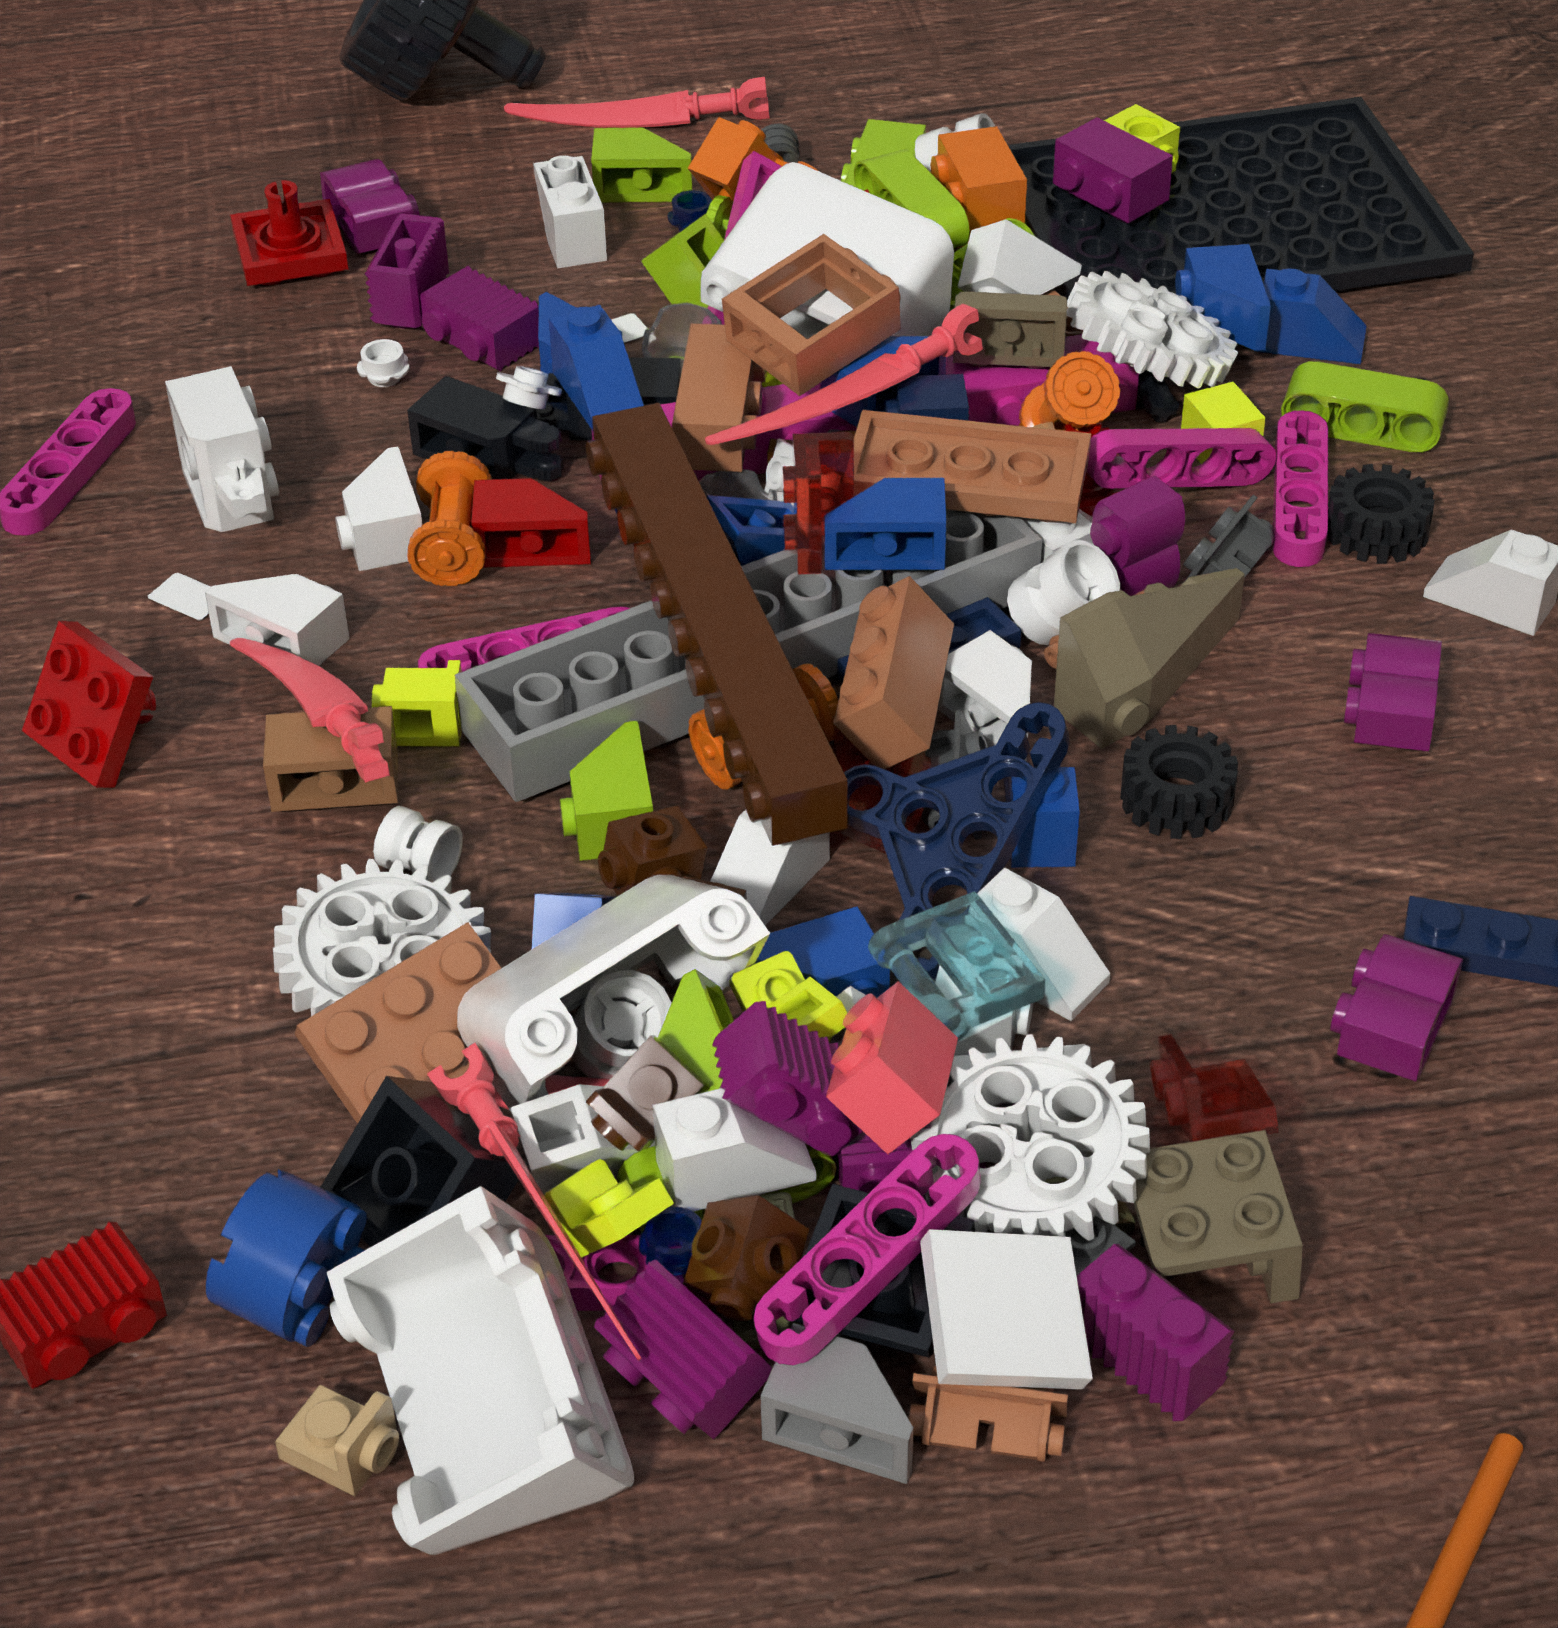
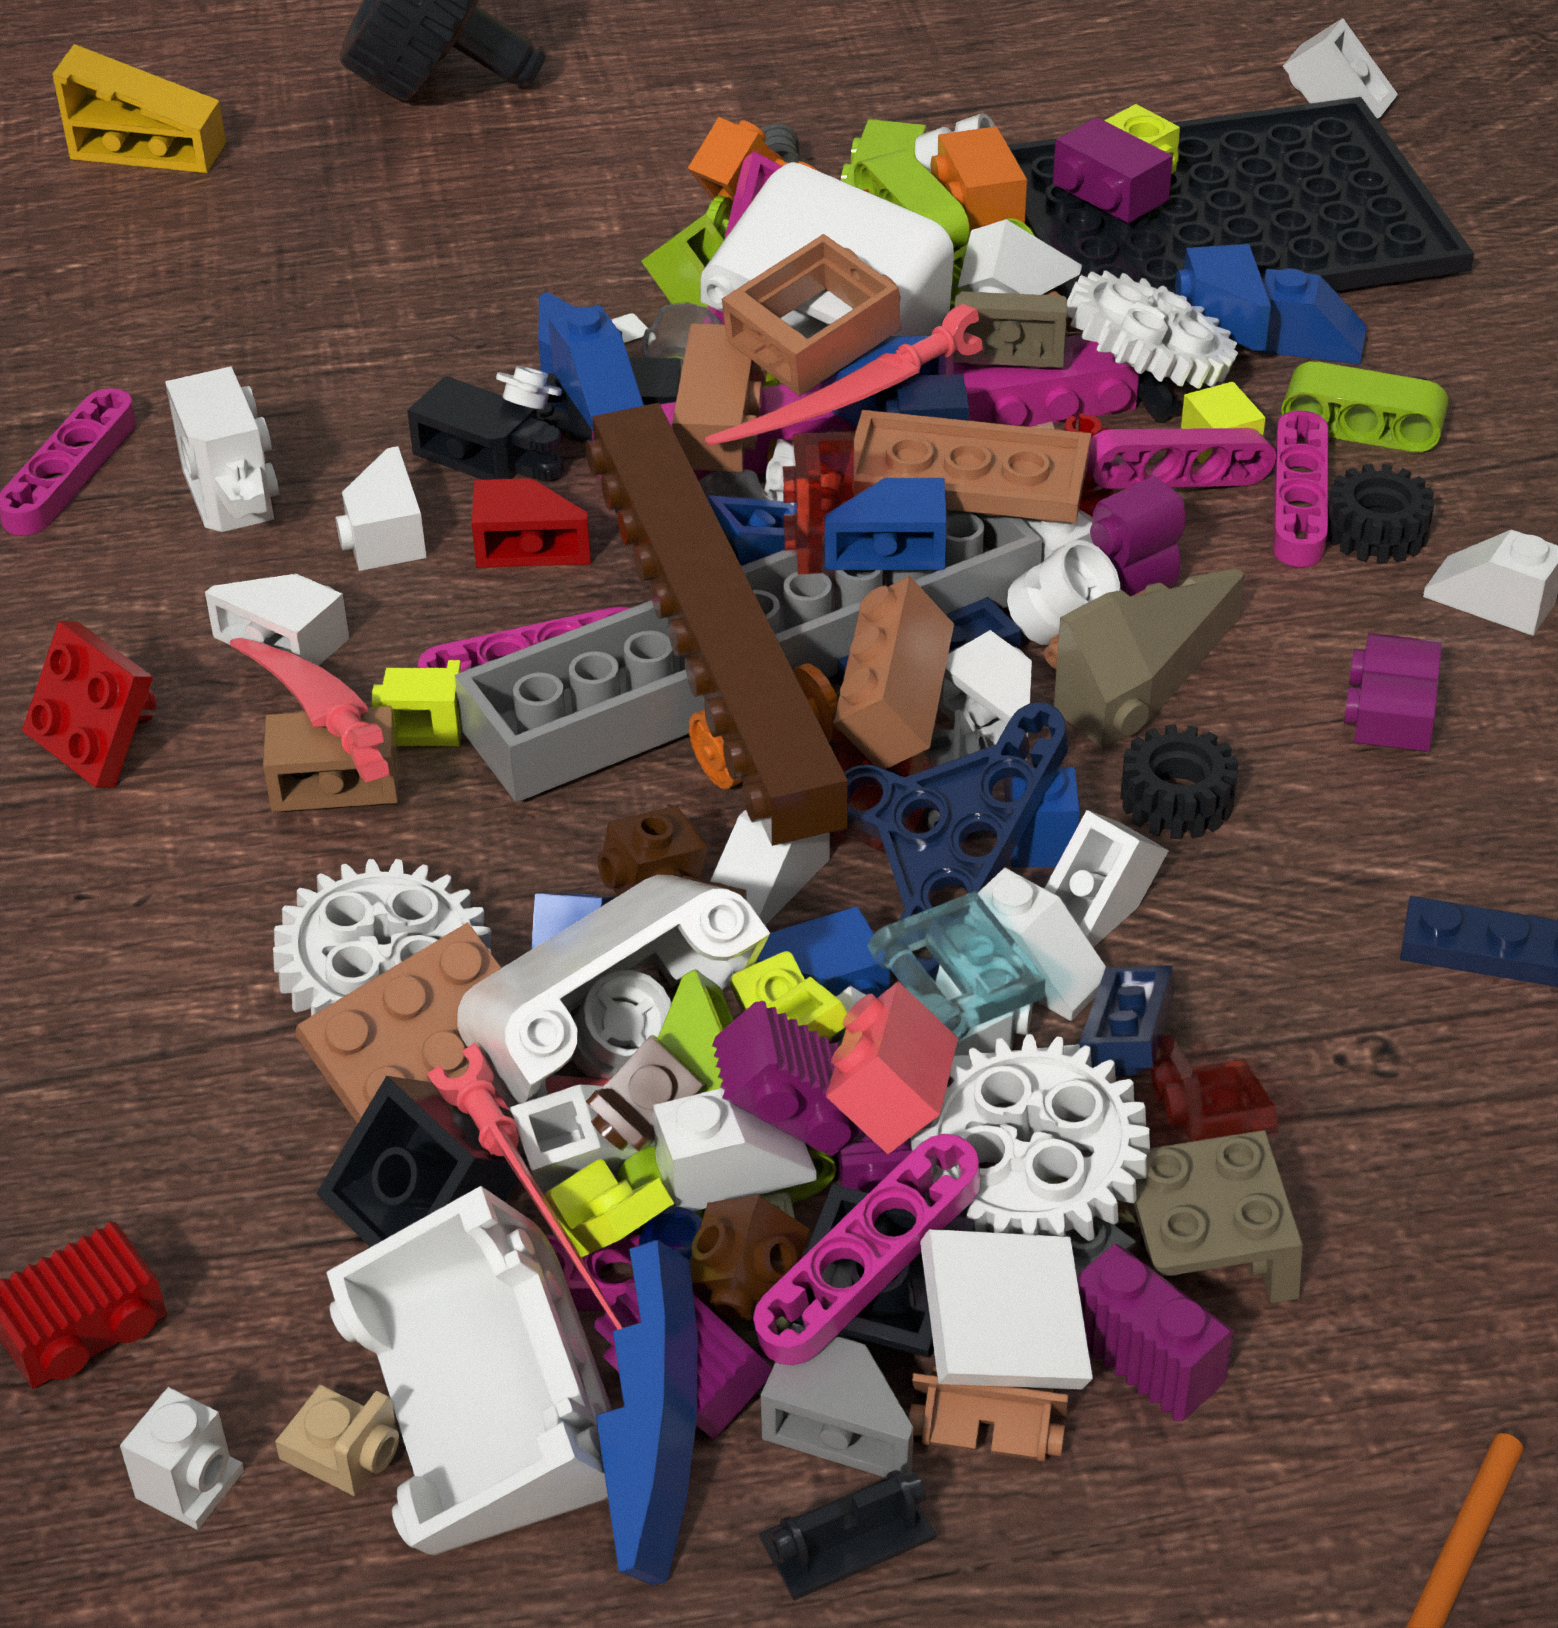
white sticker [148,573,211,620] -> none
blue brick [206,1169,367,1347] -> none
red plate [230,180,348,286] -> none
magenta brick [320,159,420,254] -> none
white plate [357,339,410,387] -> none
magenta brick [364,213,450,329] -> none
white wheel [373,806,463,883] -> none
orange hose [407,451,492,586] -> none
magenta brick [420,265,539,371] -> none
coral sword [504,77,770,128] -> none
white slope [533,155,607,268] -> none
lime slope [560,721,653,861] -> none
lime slope [591,128,693,203] -> none
clear blue plate [668,190,712,231] -> none
orange hose [1019,351,1120,431] -> none
dark grey hinge [1183,494,1274,583] -> none
magenta brick [1330,934,1463,1081] -> none
none -> yellow wedge [52,44,226,173]
none -> white brick [120,1387,244,1530]
none -> blue slope [596,1240,698,1585]
none -> black hinge [759,1470,936,1601]
none -> white slope [1044,810,1169,948]
none -> dark blue plate [1079,965,1175,1077]
none -> white slope [1283,18,1398,118]

